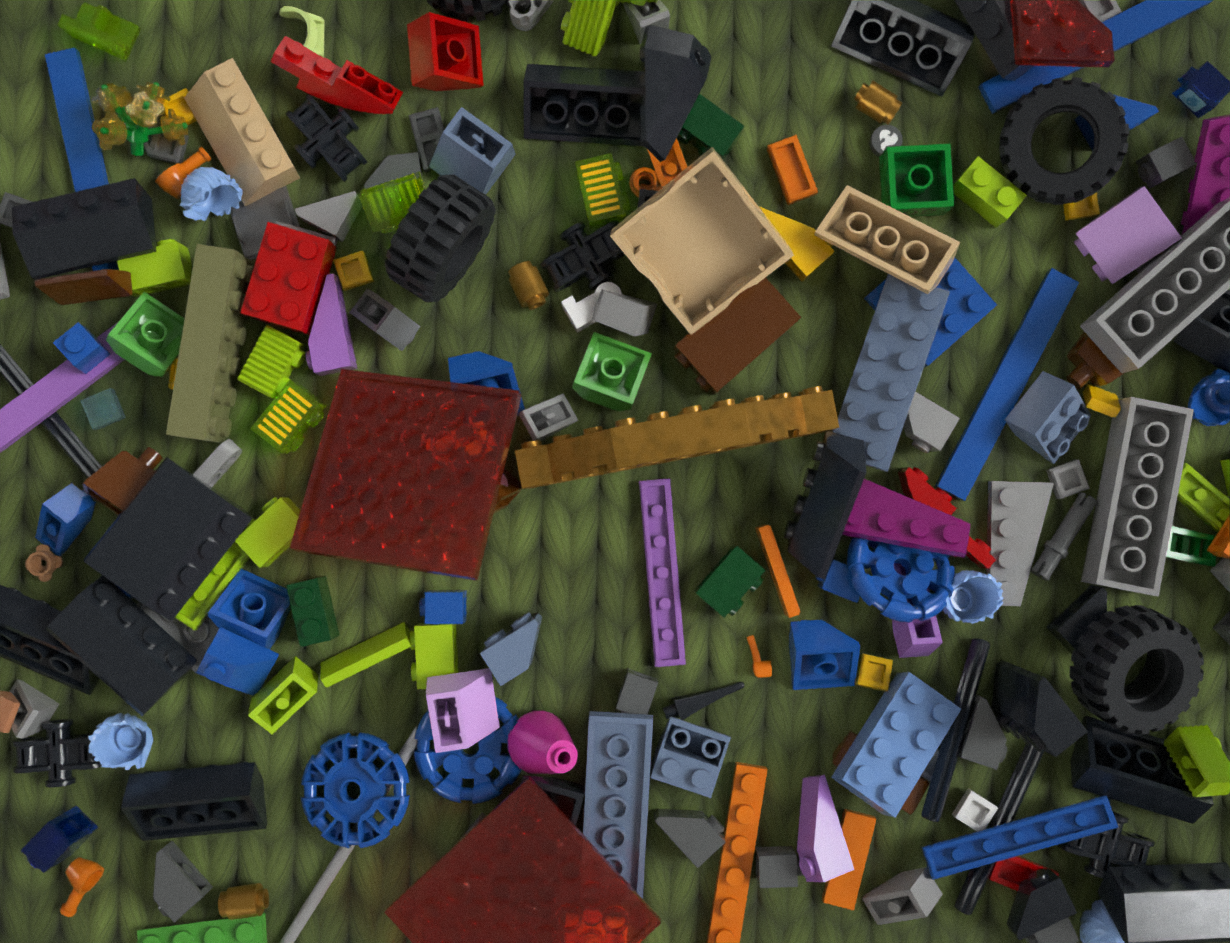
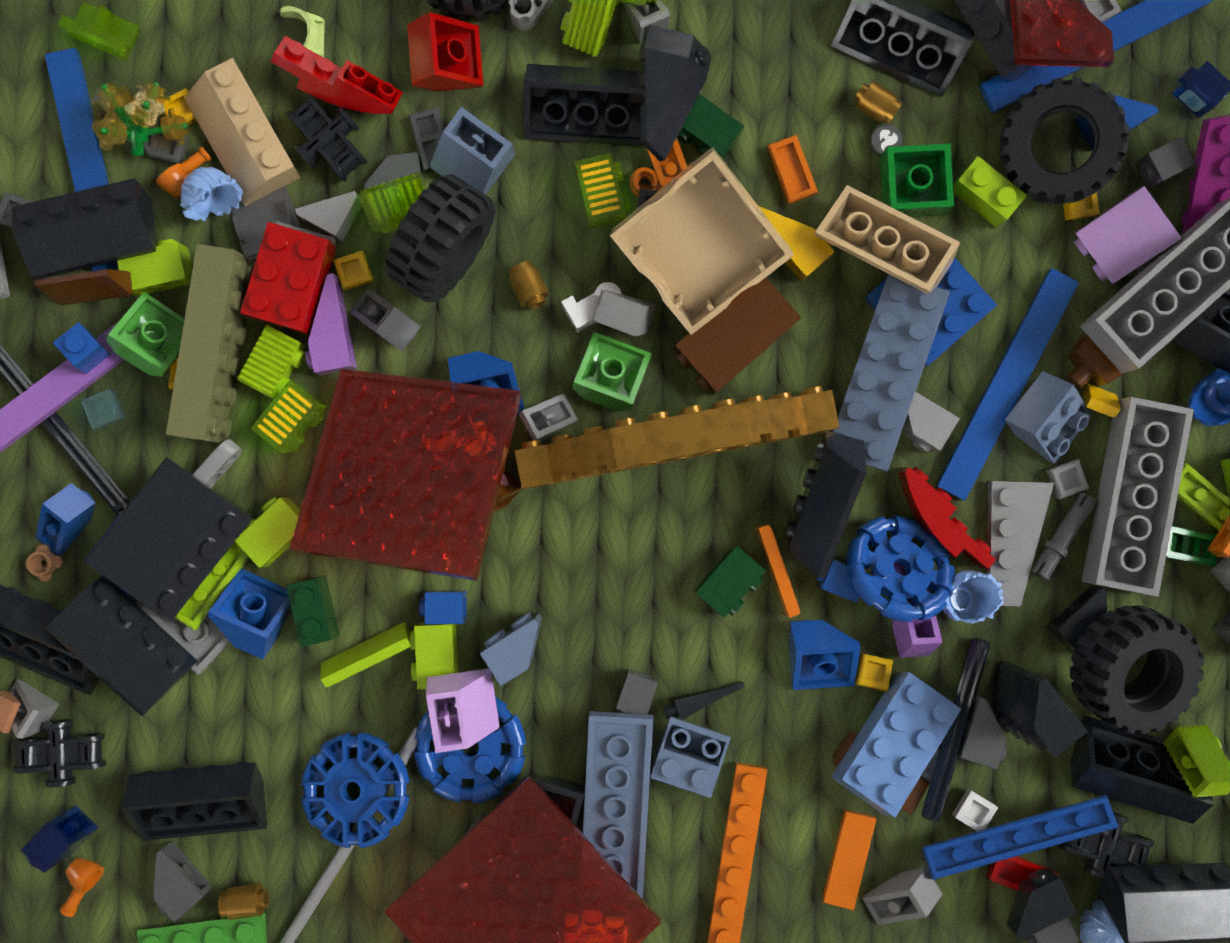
reddish brown torso [83,447,163,516] -> none
light blue hair [88,713,153,770] -> none
blue slope [196,627,279,696] -> none
lime brick [248,656,319,734] -> none
dark pink cone [507,710,578,774] -> none
black axle [540,220,625,292] -> none
medium lavender tile [639,479,686,667] -> none
dark grey slope [654,809,726,868] -> none
orange hand [746,635,772,678] -> none
dark grey brick [755,846,803,888] -> none
slope [797,775,854,882] -> none
magenta wing [842,479,971,558] -> none
black axle [955,744,1044,915] -> none

